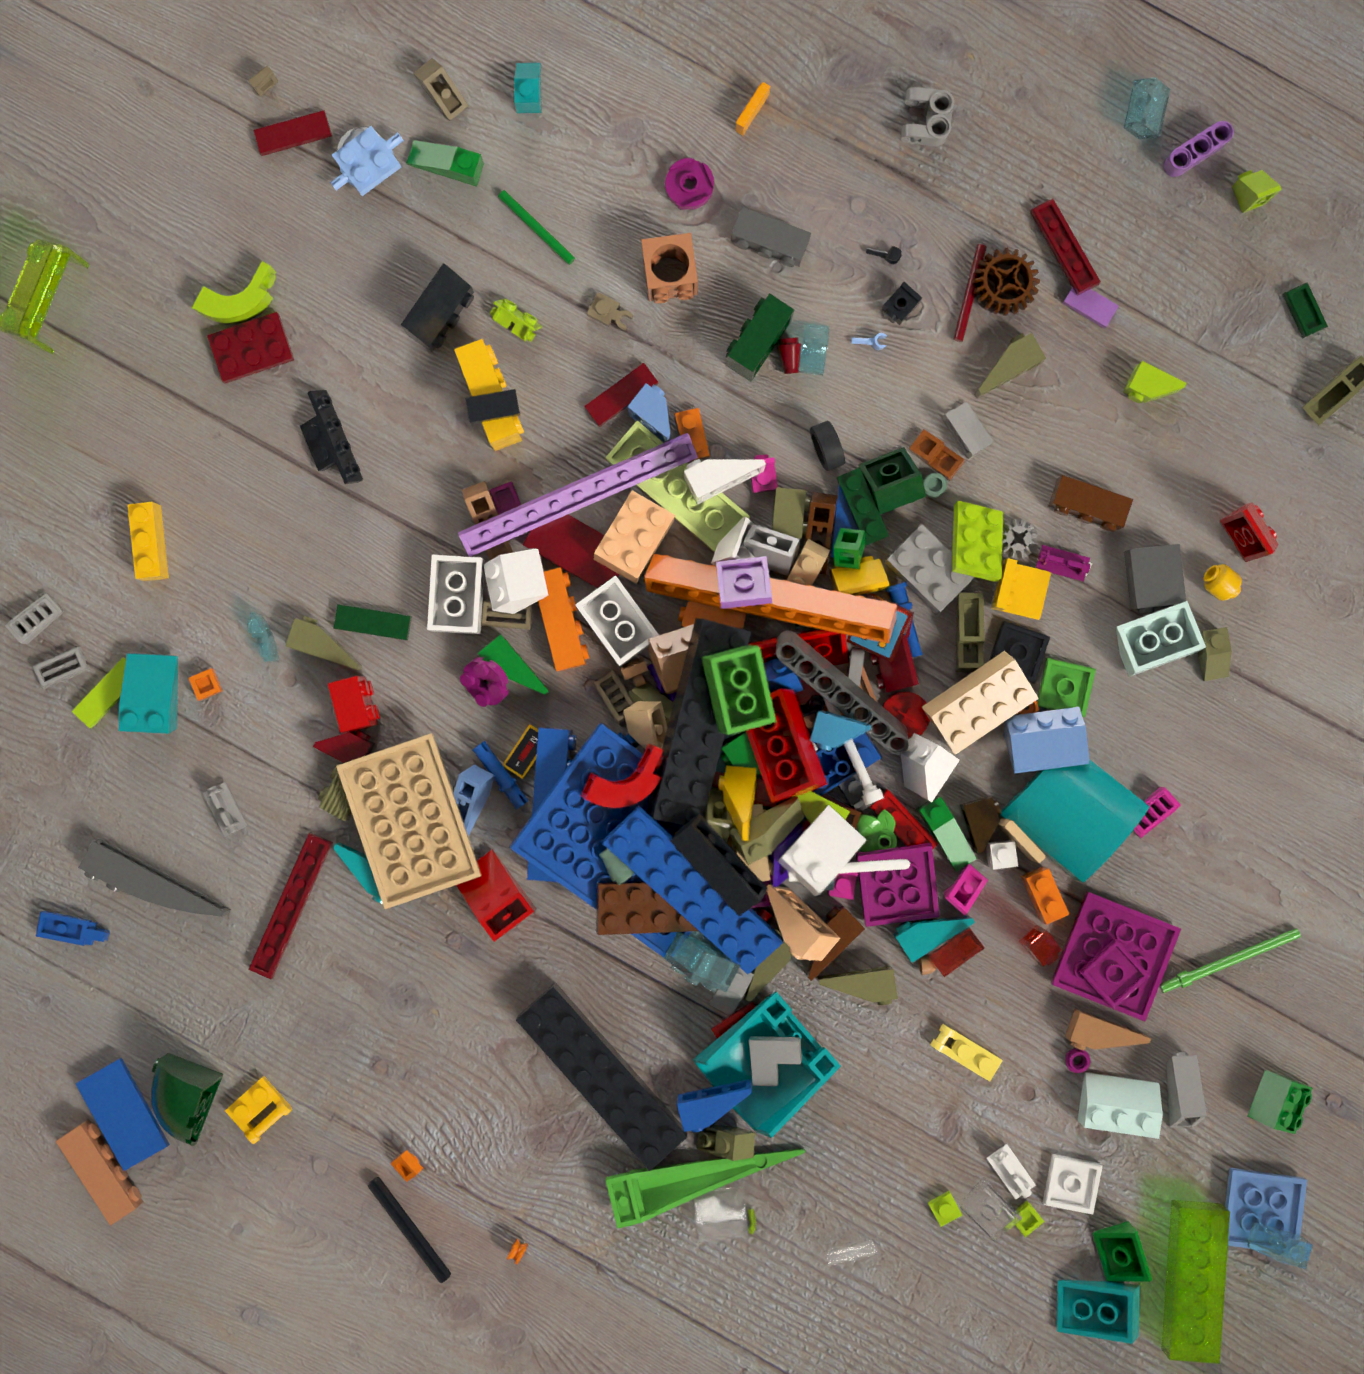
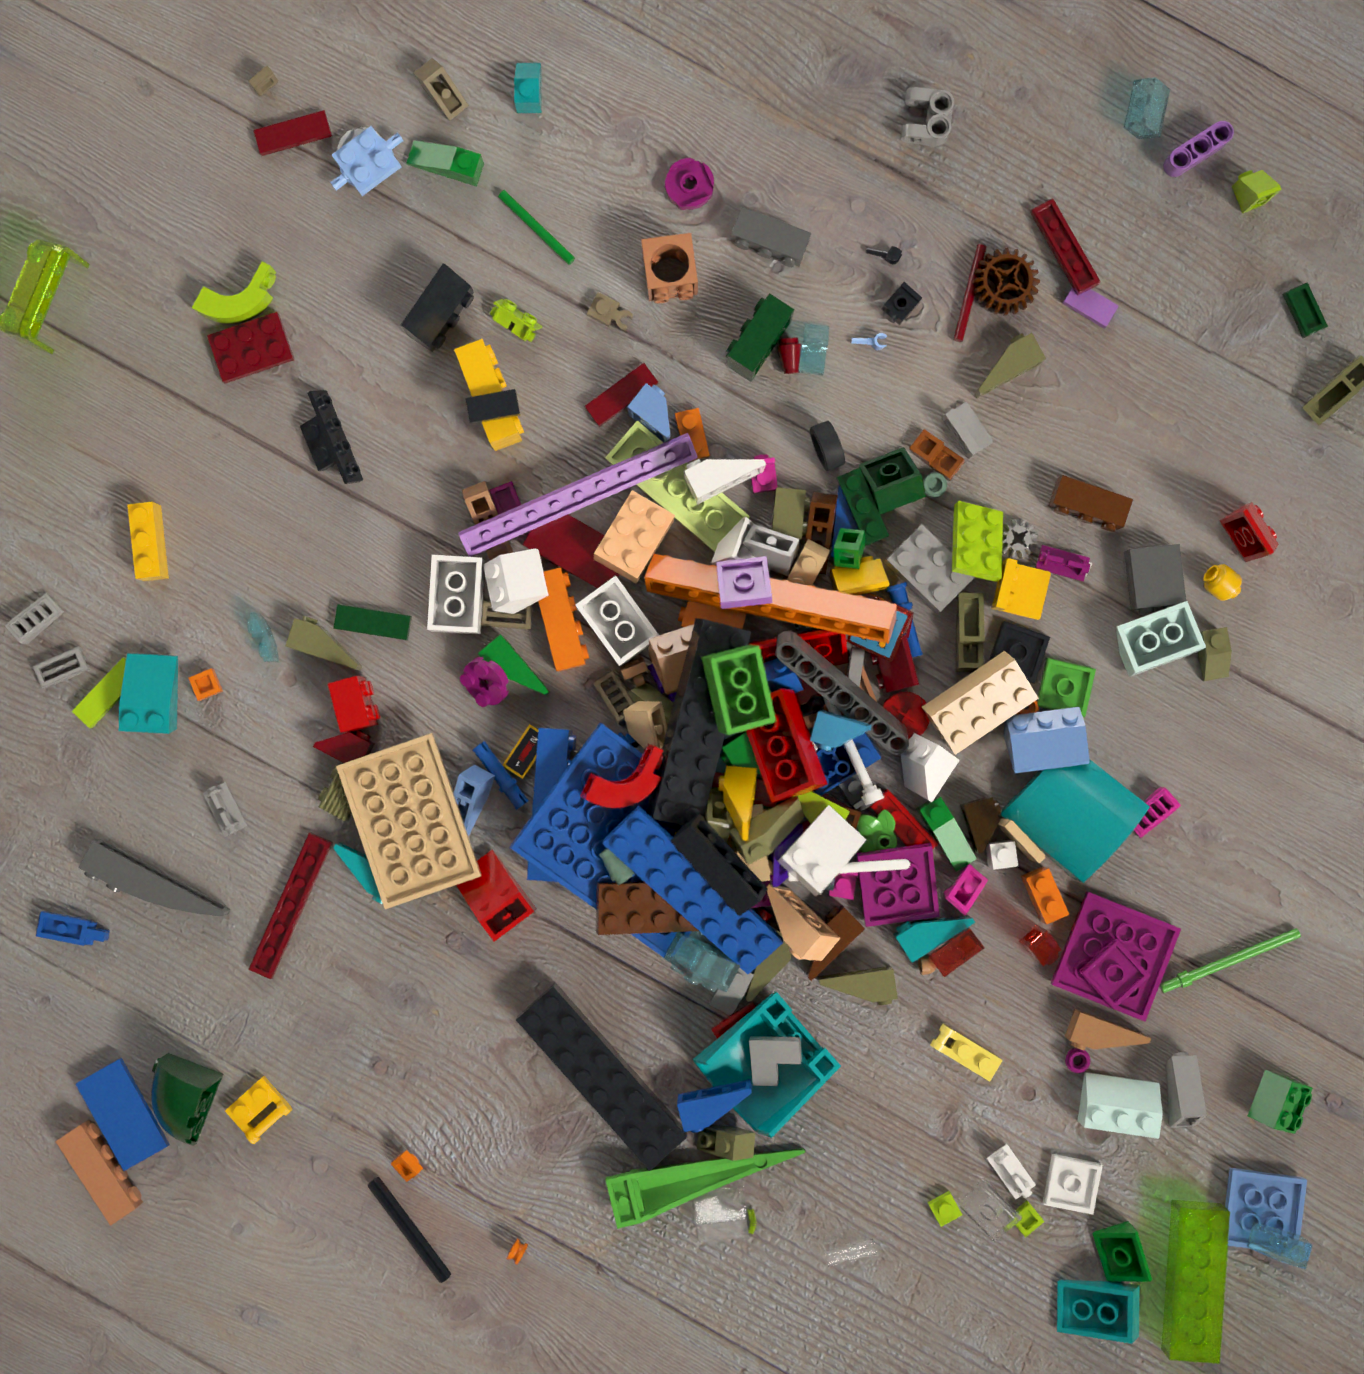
light orange tile [735,82,770,136] -> none
lime slope [1123,361,1187,403] -> none

